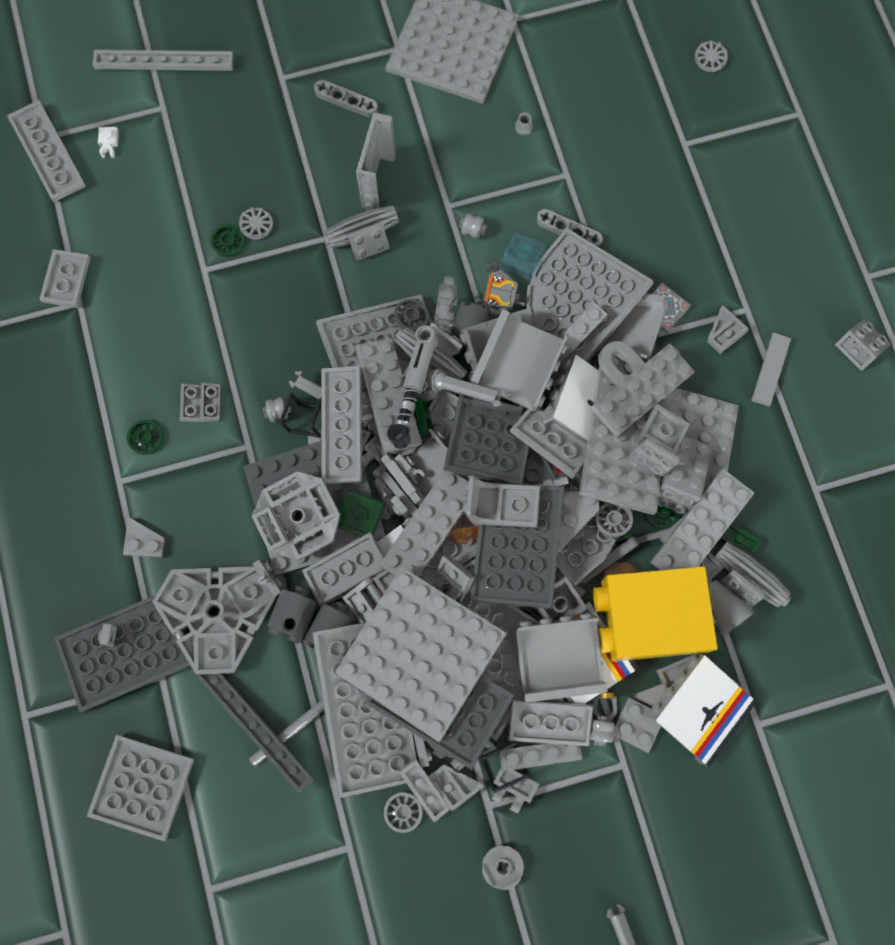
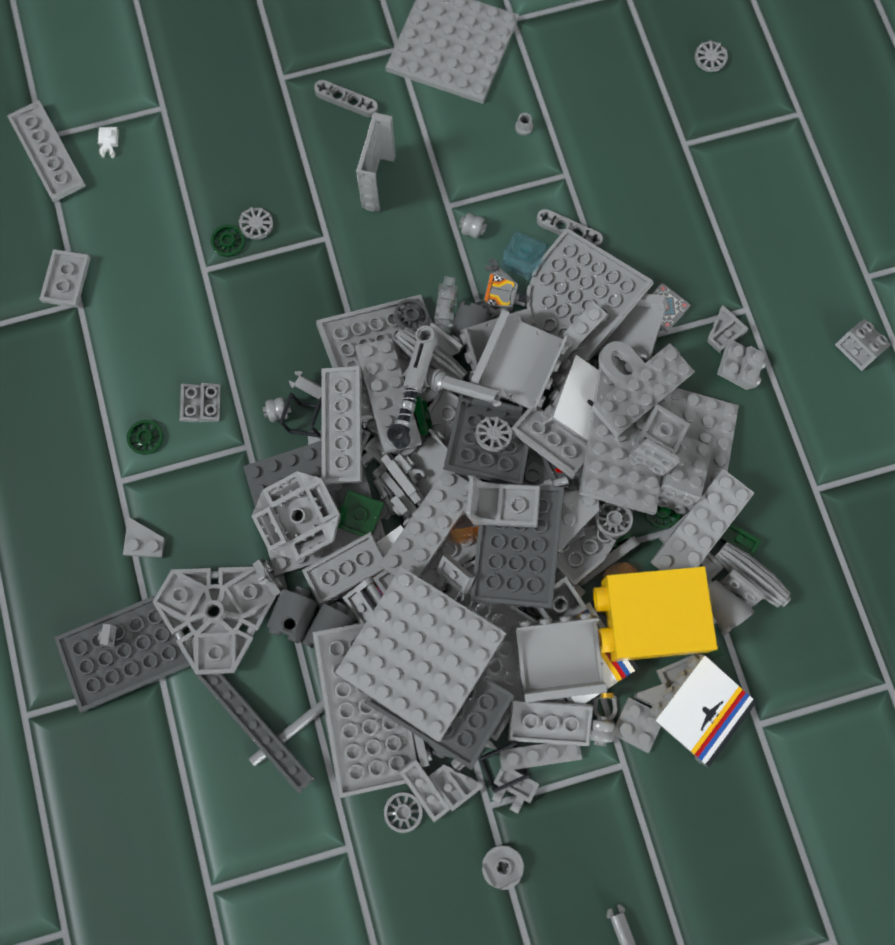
light grey plate [87,735,194,841] -> none
light grey plate [93,50,234,71] -> none
light grey plate [323,205,399,261] -> none
light grey tile [751,332,791,407] -> none
none -> light grey wheel [475,417,512,452]
none -> light grey plate [717,339,766,390]

